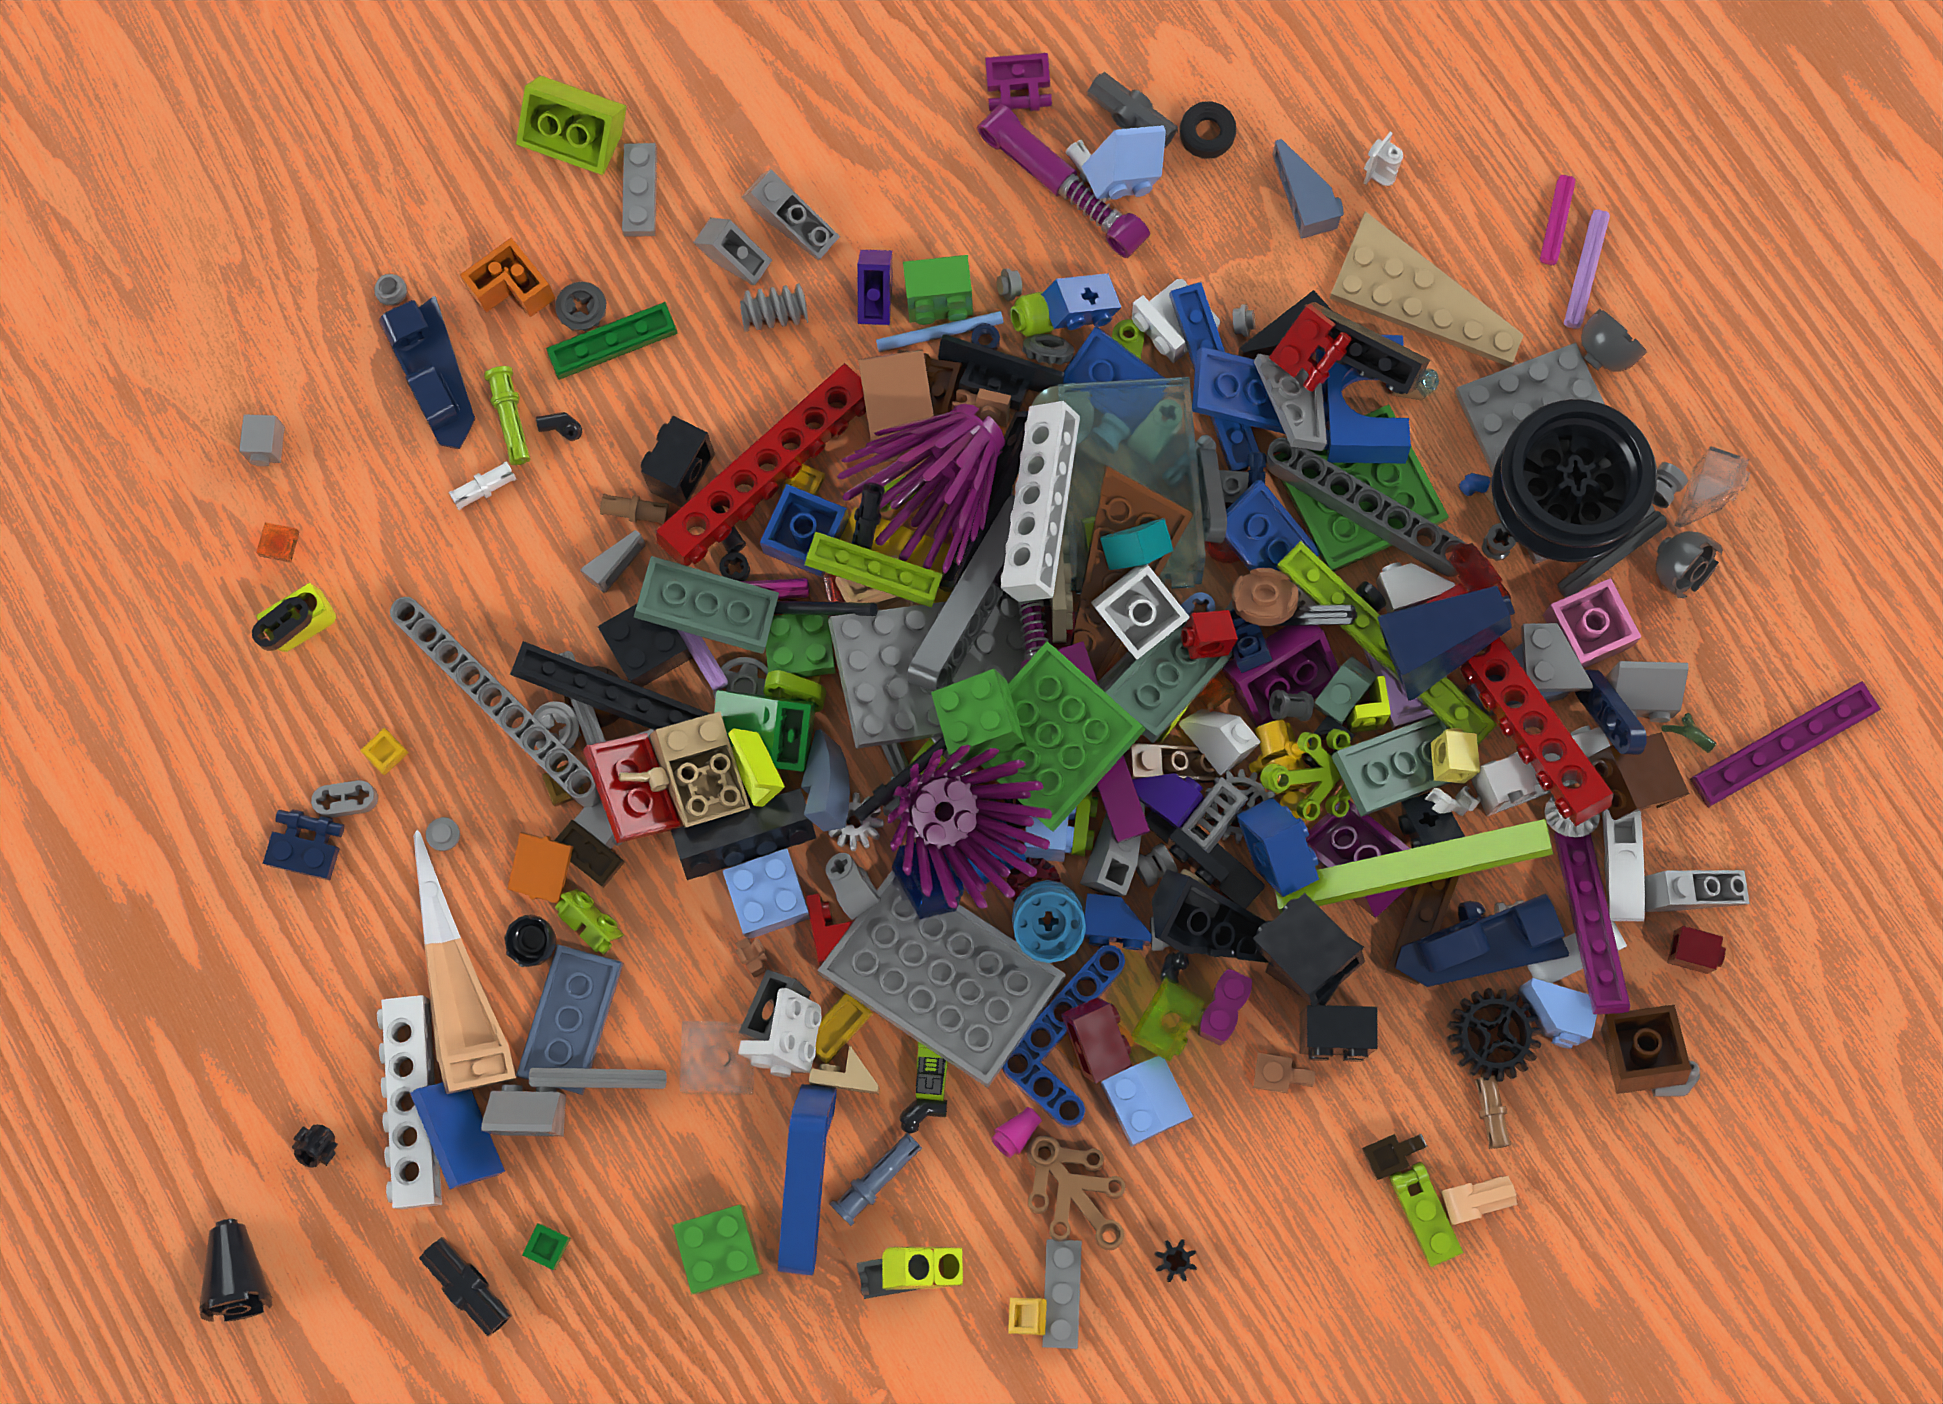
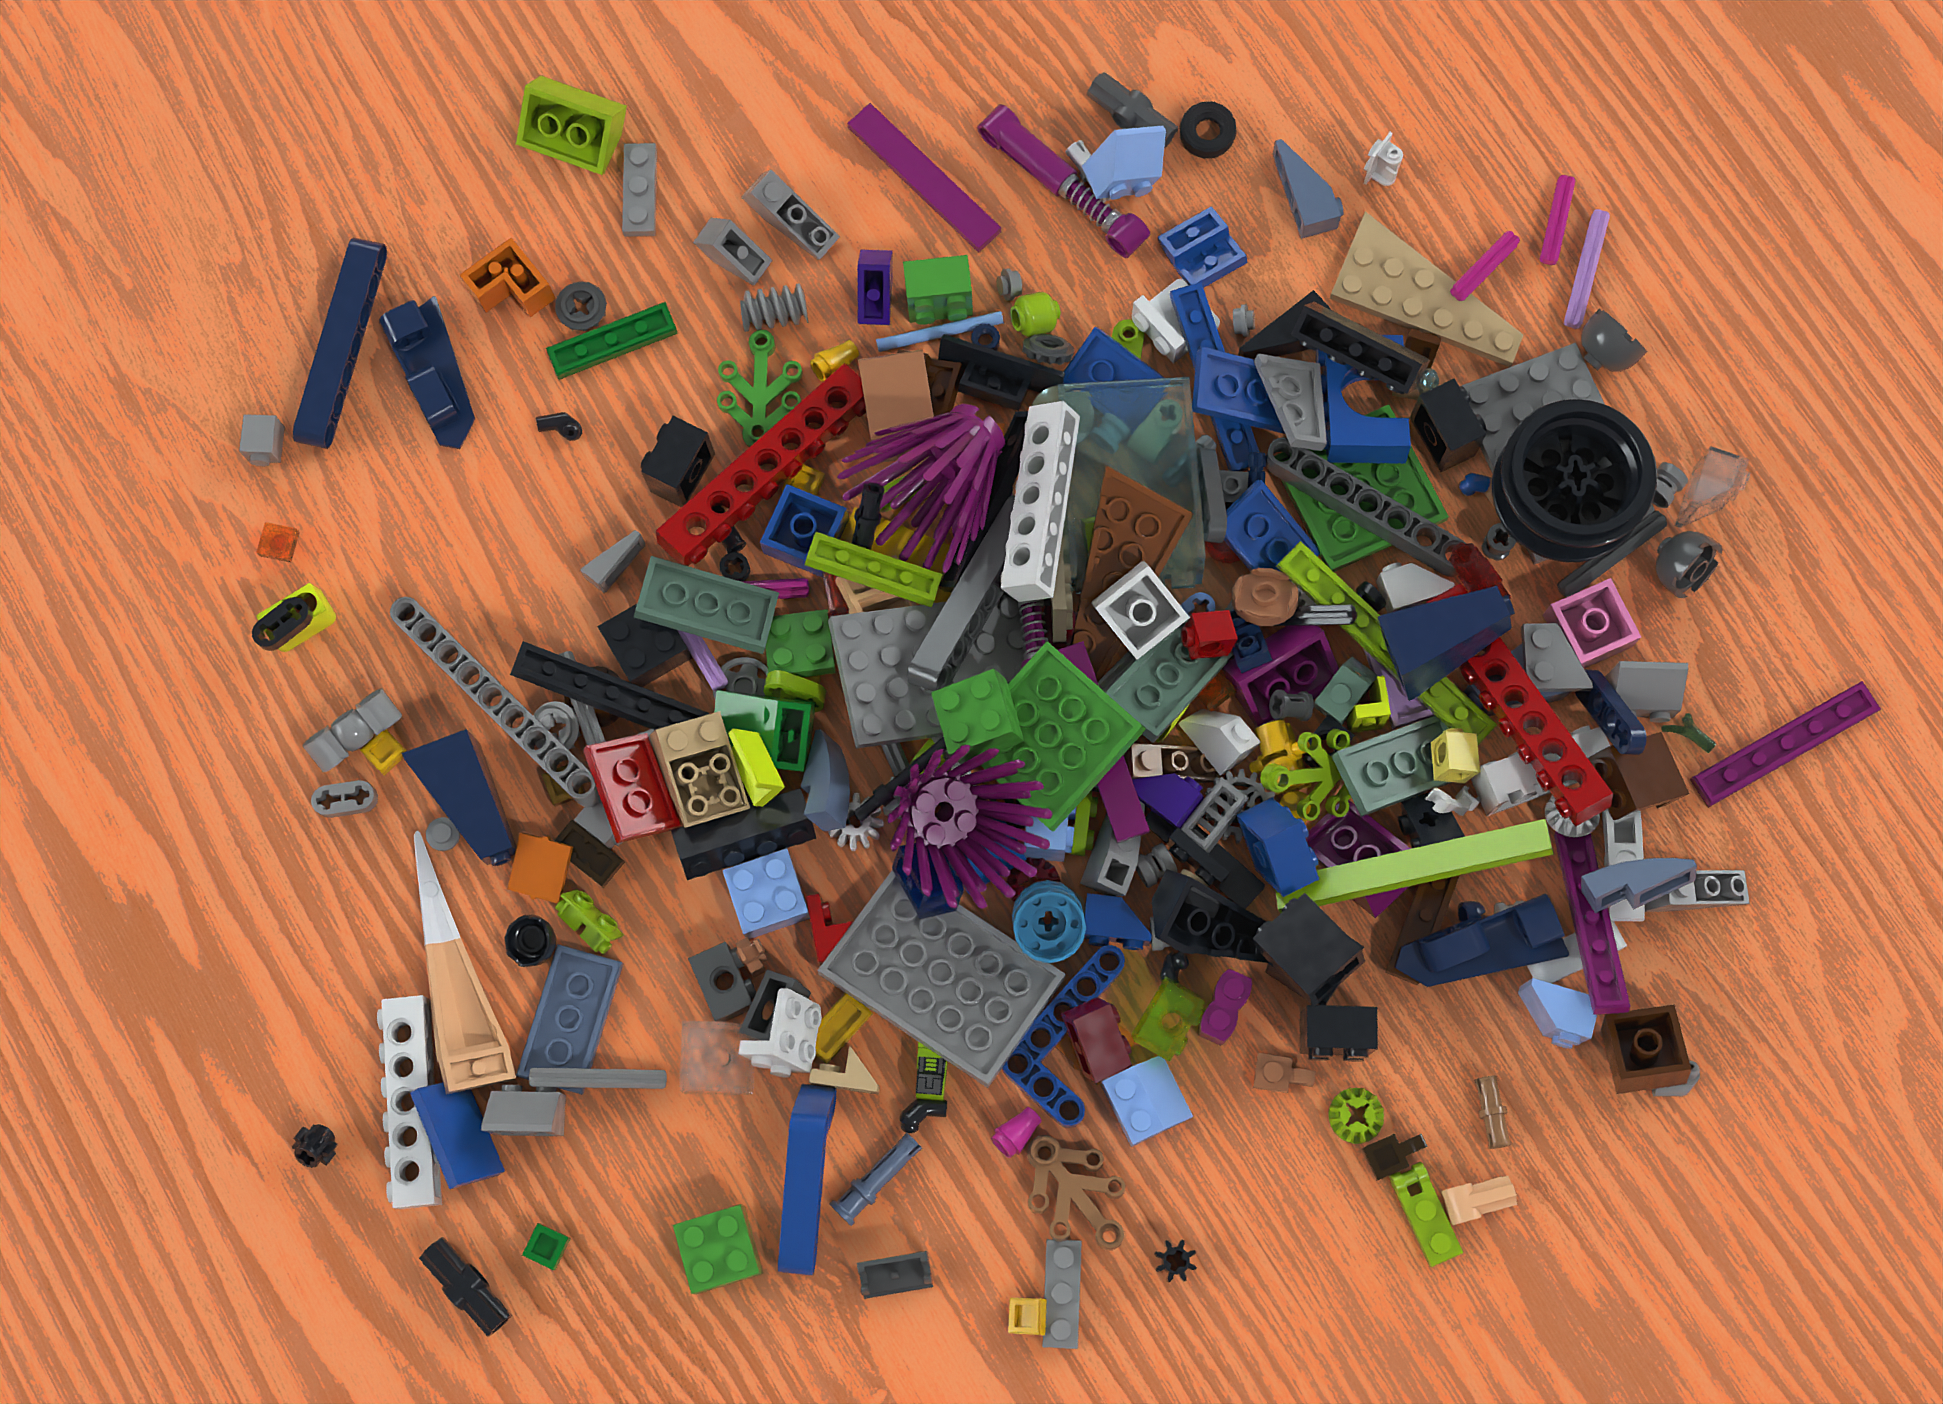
black cone [199,1219,272,1322] -> none
dark blue plate [262,809,344,881] -> none
light grey plate [374,274,407,306] -> none
white pin [449,461,516,510] -> none
lime pin [484,366,531,465] -> none
medium nougat pin [600,494,669,524] -> none
tan hand [619,767,670,792] -> none
black bar [774,601,878,616] -> none
light grey piece [826,853,881,920] -> none
neon yellow piece [882,1247,963,1290] -> none
nougat plate [952,389,1011,427] -> none
magenta plate [985,53,1052,111] -> none
brick [1041,273,1122,330] -> none
teal slope [1100,518,1174,570] -> none
red plate [1269,304,1352,392] -> none
black gear [1447,988,1541,1082] -> none
dark red brick [1667,926,1726,974] -> none
none -> dark blue beam [293,238,387,449]
none -> light grey piece [302,688,402,772]
none -> dark blue slope [402,729,517,866]
none -> dark grey brick [688,941,757,1024]
none -> bright green plant [717,330,803,447]
none -> yellow cone [810,340,859,382]
none -> magenta tile [847,103,1001,253]
none -> blue slope [1158,206,1247,288]
none -> lime gear [1328,1088,1384,1144]
none -> reddish brown tile [1404,328,1441,370]
none -> black brick [1410,378,1487,472]
none -> dark pink axle [1450,231,1520,301]
none -> sand blue slope [1581,858,1697,913]

